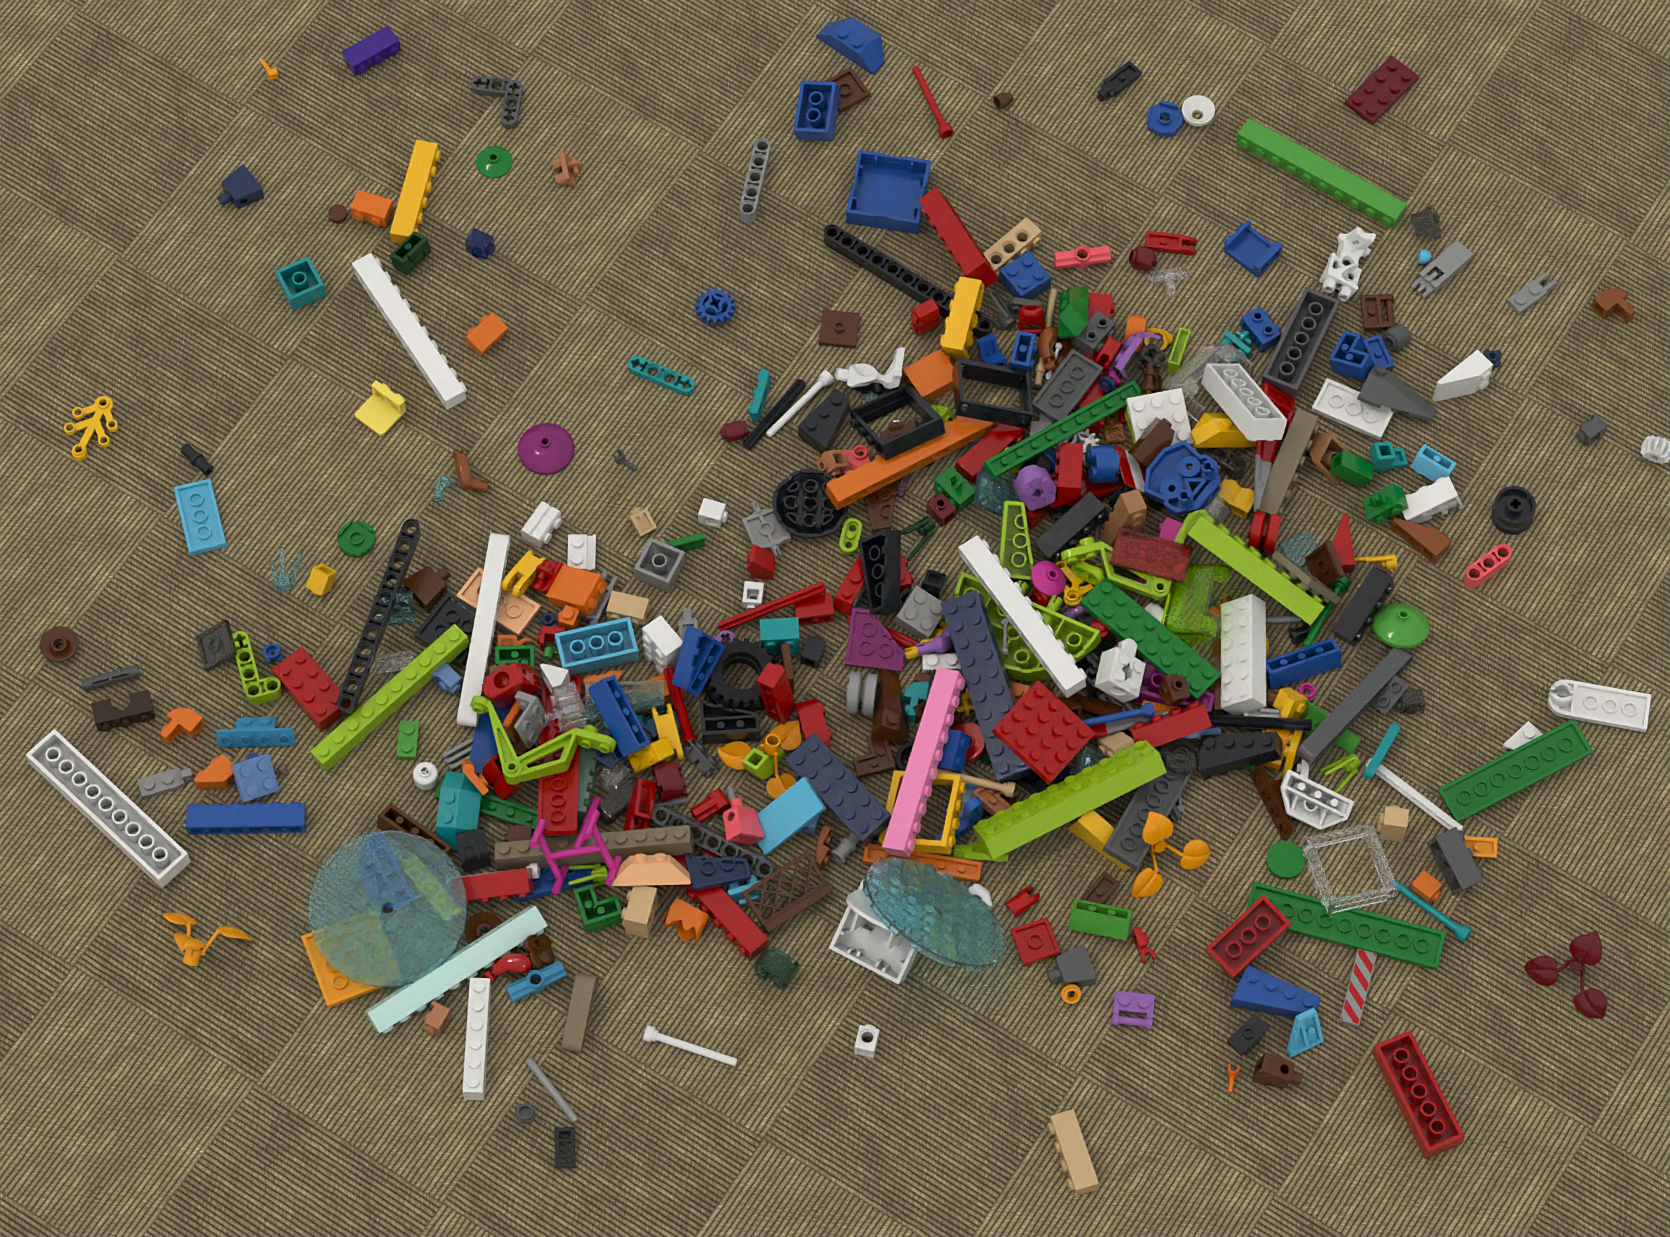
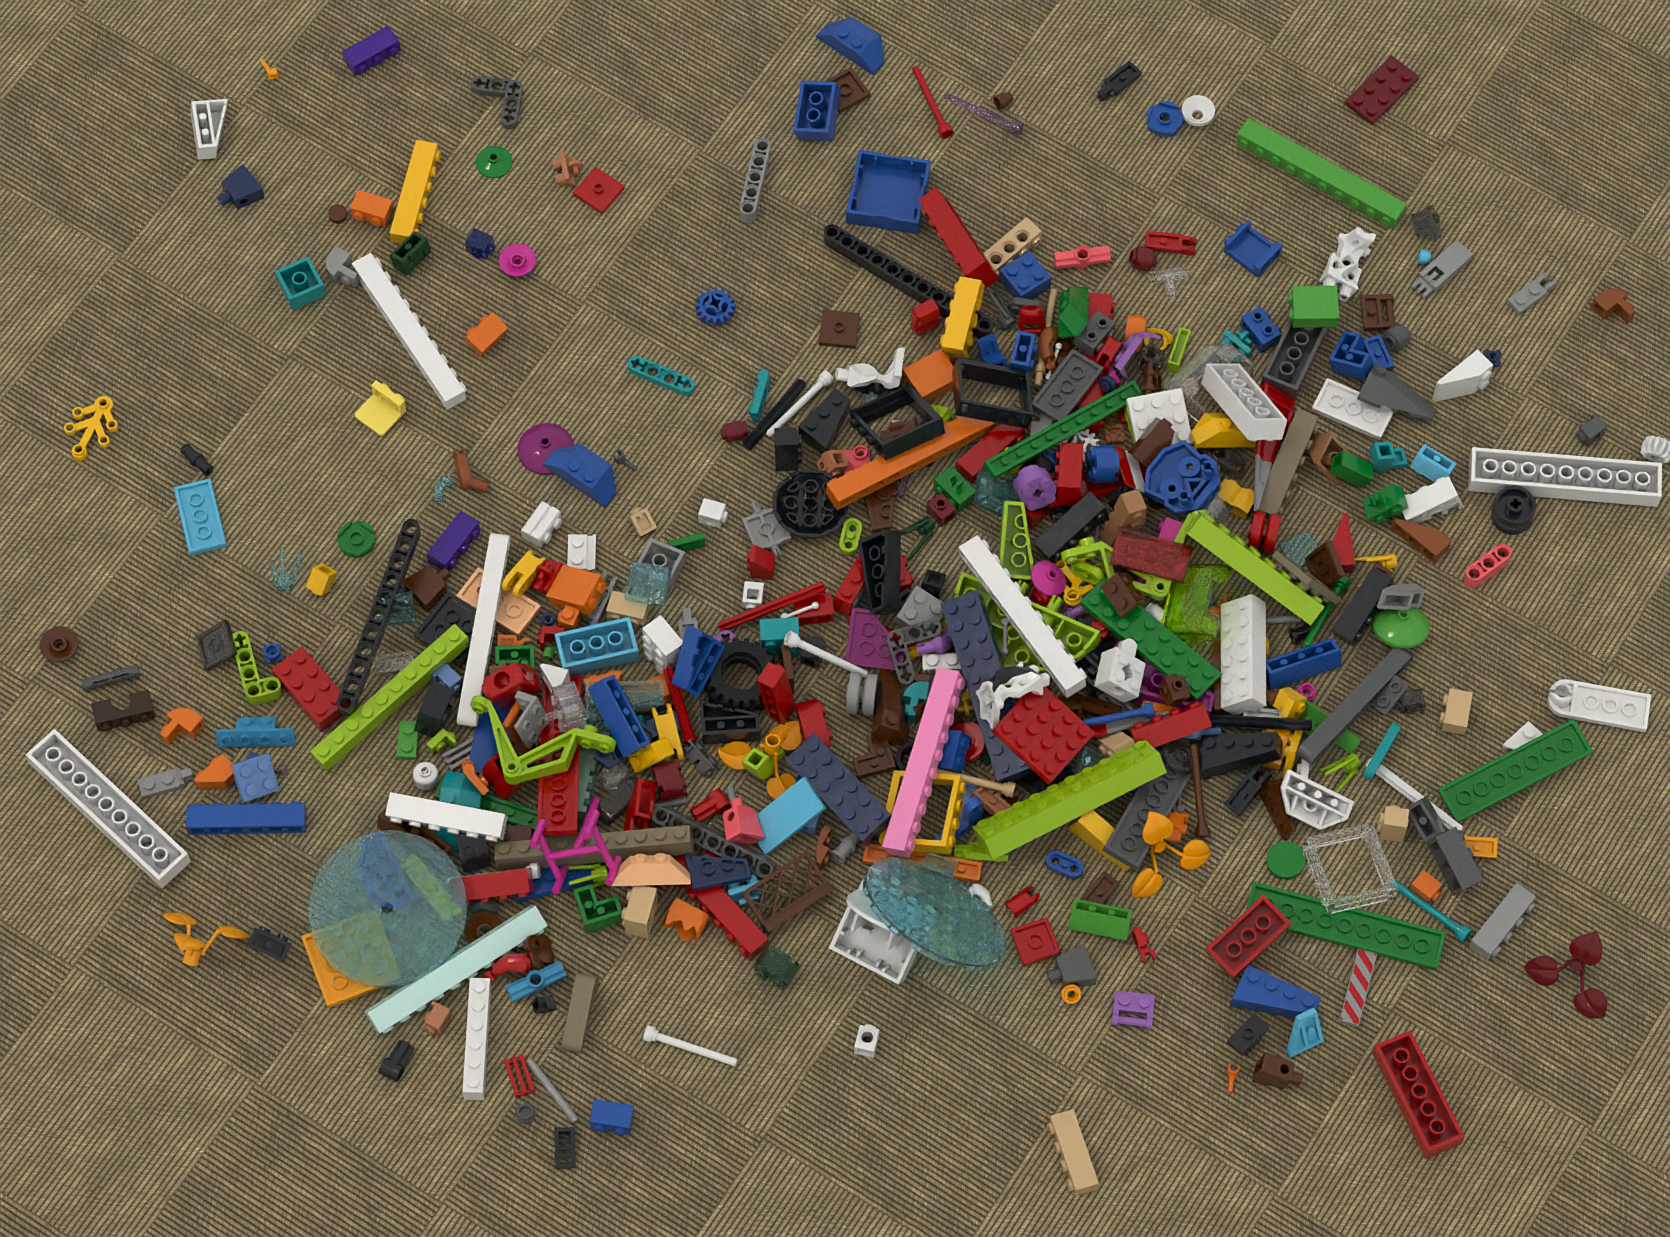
none -> white wedge [191,99,228,160]
none -> black brick [246,925,291,962]
none -> light grey brick [326,245,359,288]
none -> black piece [378,1040,415,1082]
none -> white brick [385,792,508,842]
none -> black brick [414,681,456,738]
none -> lime bracket [426,728,457,755]
none -> dark purple brick [427,511,480,571]
none -> dark grey tile [470,901,498,914]
none -> dark pink dish [499,244,536,277]
none -> red tile [504,1054,535,1098]
none -> black piece [531,994,557,1014]
none -> blue wedge [543,444,616,508]
none -> red plate [573,167,625,214]
none -> blue brick [590,1099,635,1136]
none -> clear light blue slope [625,562,672,606]
none -> black wedge [774,428,802,471]
none -> white hinge [781,602,819,618]
none -> white piece [783,631,868,678]
none -> dark grey beam [887,619,941,684]
none -> clear light blue piece [920,851,958,880]
none -> piece [944,93,1024,137]
none -> white hips [976,662,1050,729]
none -> blue plate [1046,850,1084,879]
none -> reddish brown bracket [1100,572,1145,617]
none -> orange brick [1165,811,1189,843]
none -> reddish brown piece [1190,744,1211,838]
none -> black hinge [1224,763,1273,817]
none -> bright green brick [1288,286,1339,328]
none -> light grey slope [1377,584,1425,610]
none -> dark grey brick [1405,796,1447,842]
none -> tan brick [1439,688,1473,735]
none -> white brick [1468,447,1662,507]
none -> light grey brick [1469,883,1536,961]

